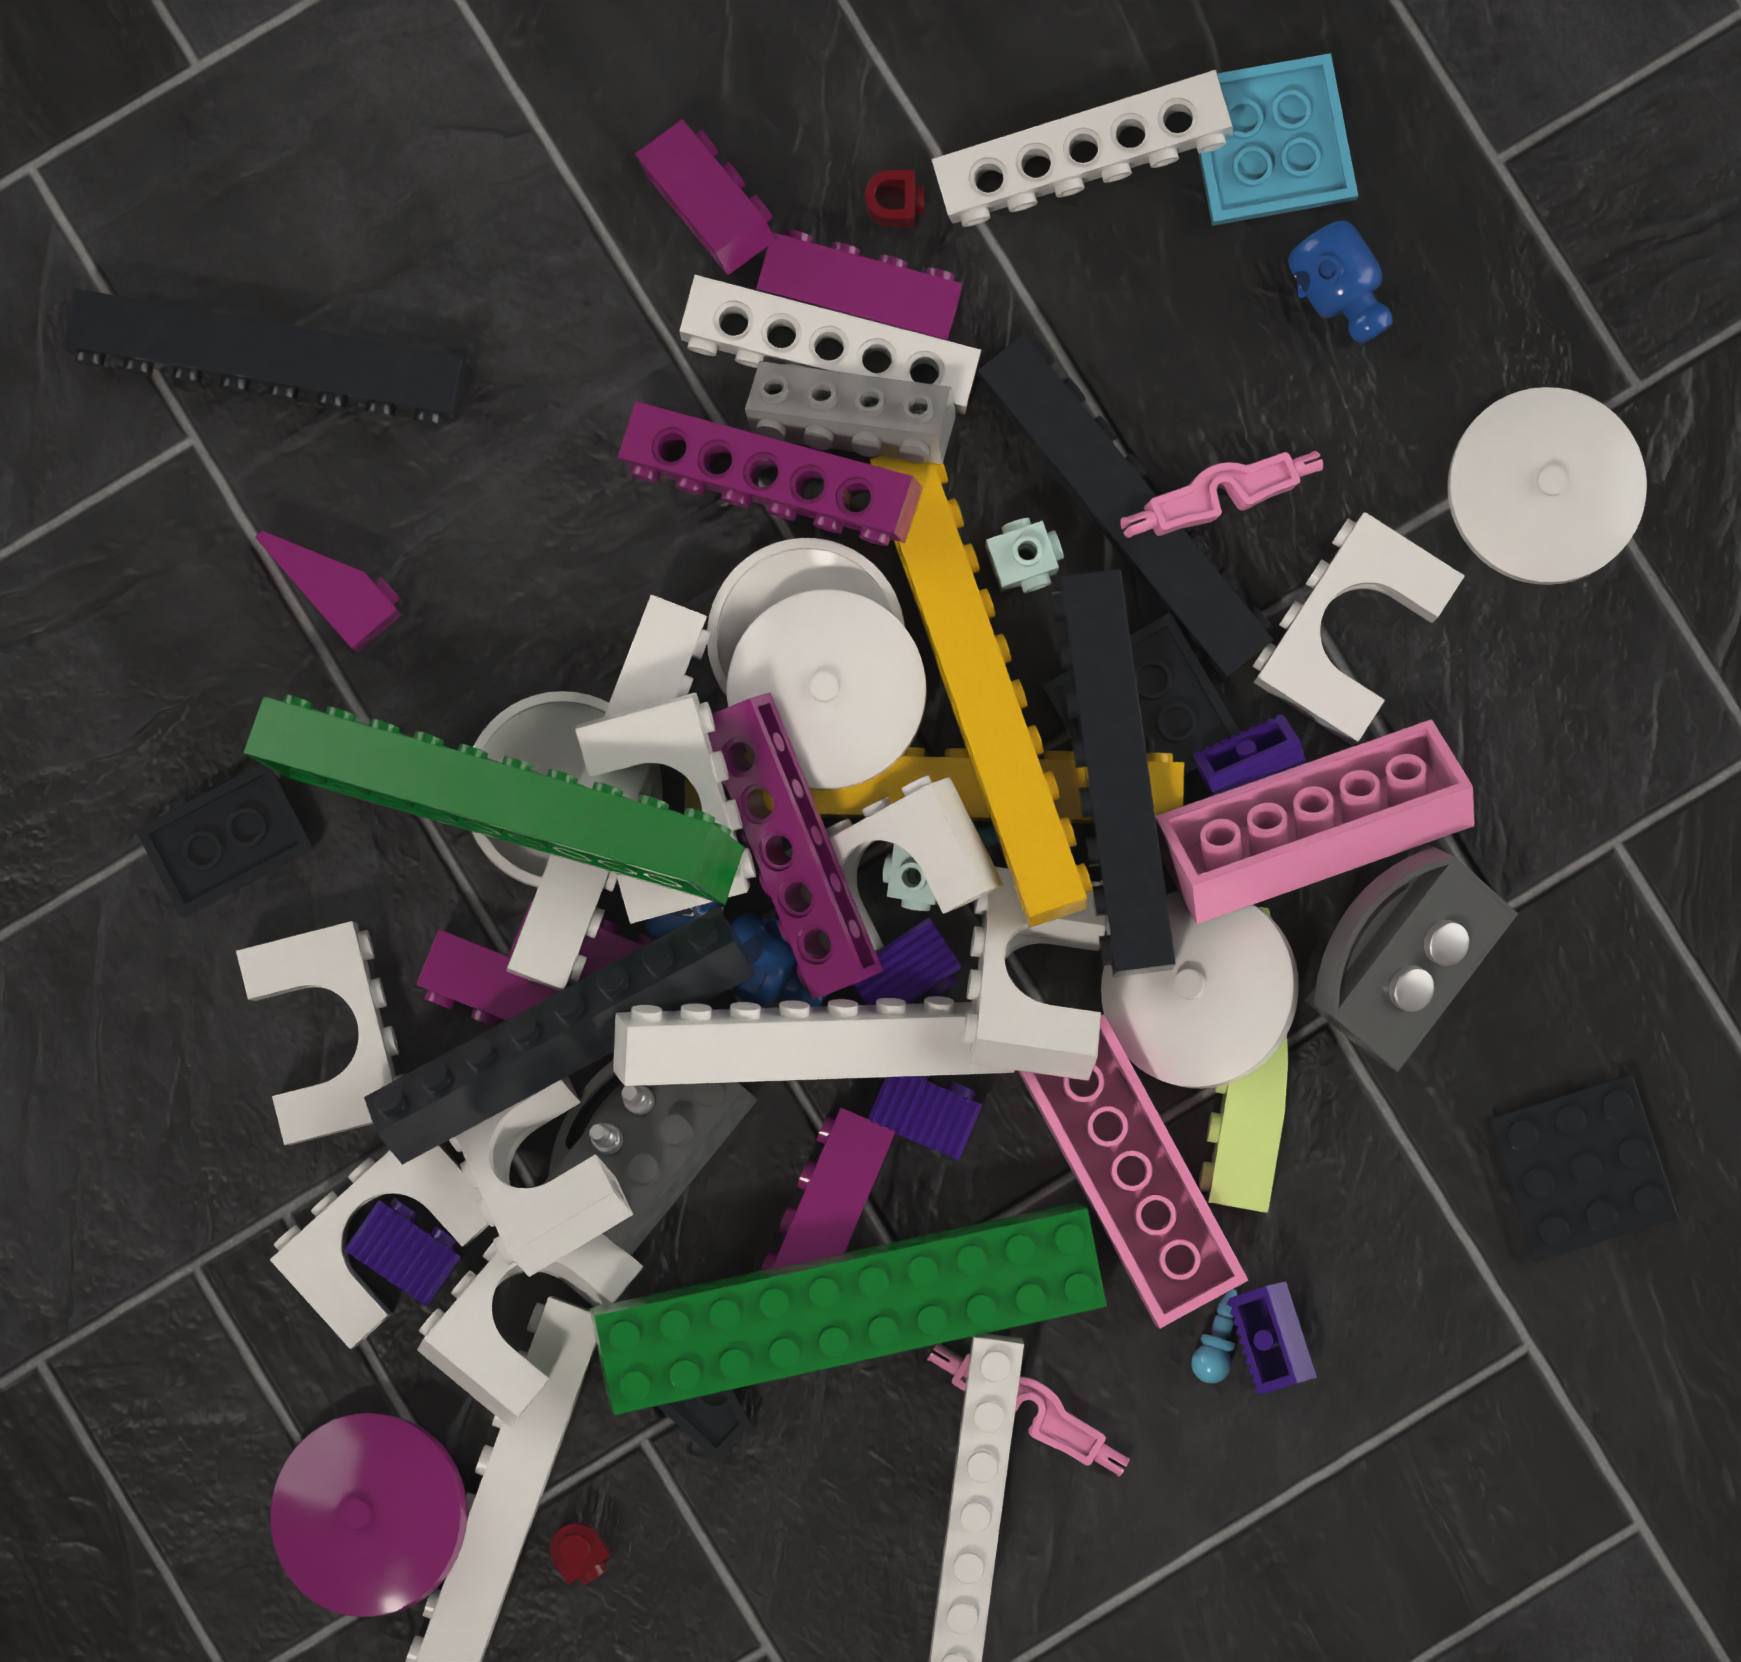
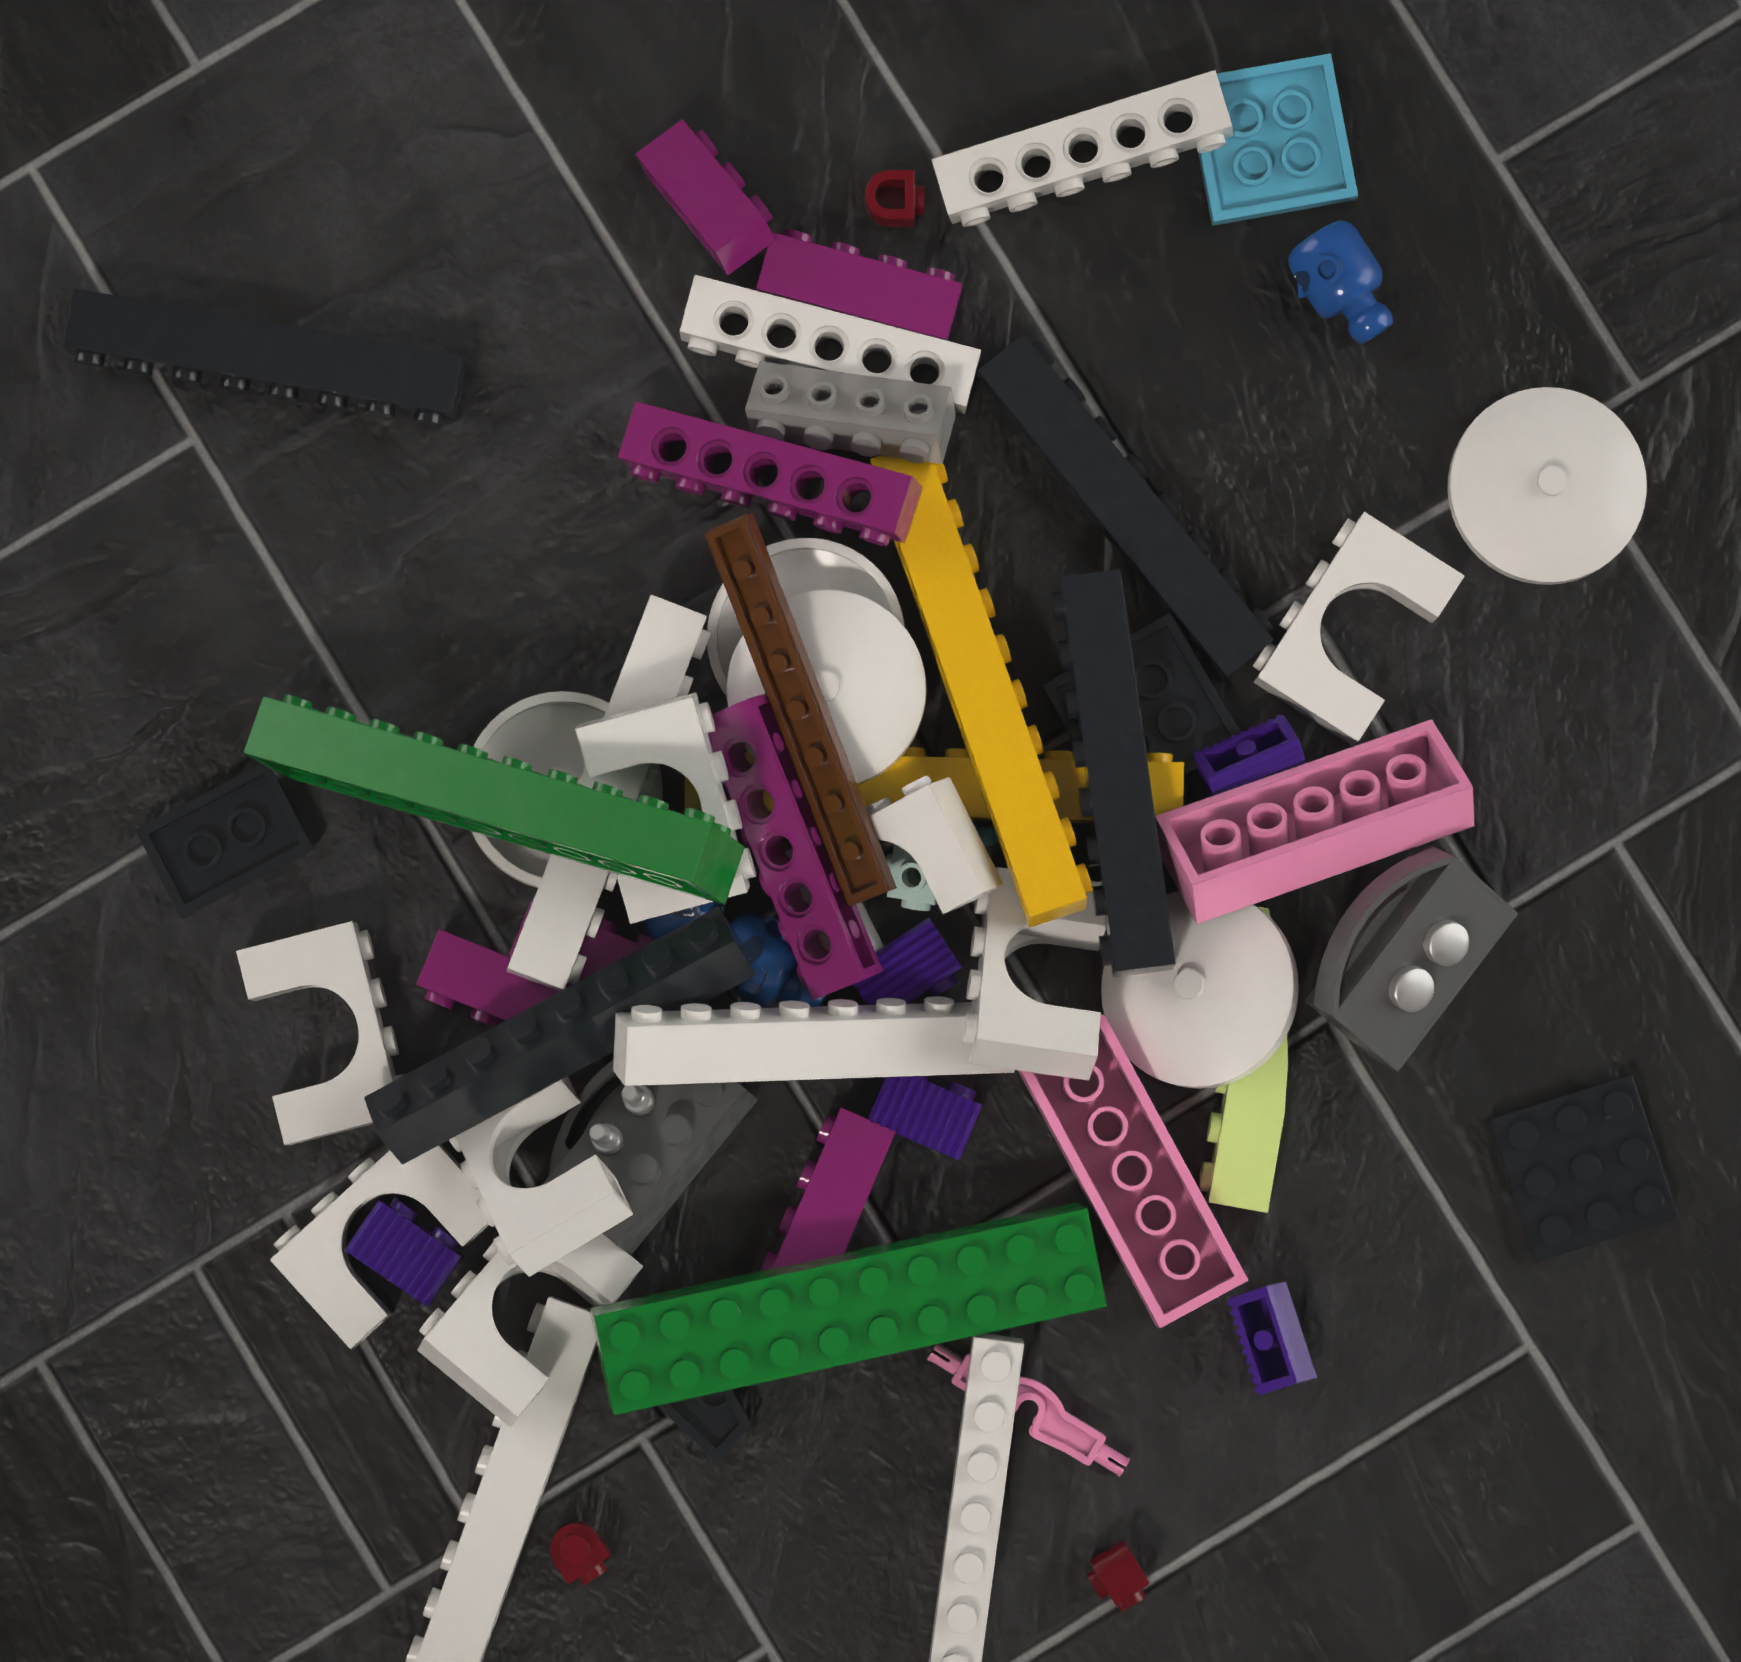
magenta slope [255,531,402,654] -> none
magenta dish [271,1413,467,1617] -> none
light aqua brick [985,518,1064,593] -> none
bright pink piece [1121,451,1323,538] -> none
medium azure bar [1191,1289,1237,1383] -> none
none -> reddish brown tile [704,513,897,907]
none -> dark red plate [1086,1539,1150,1612]

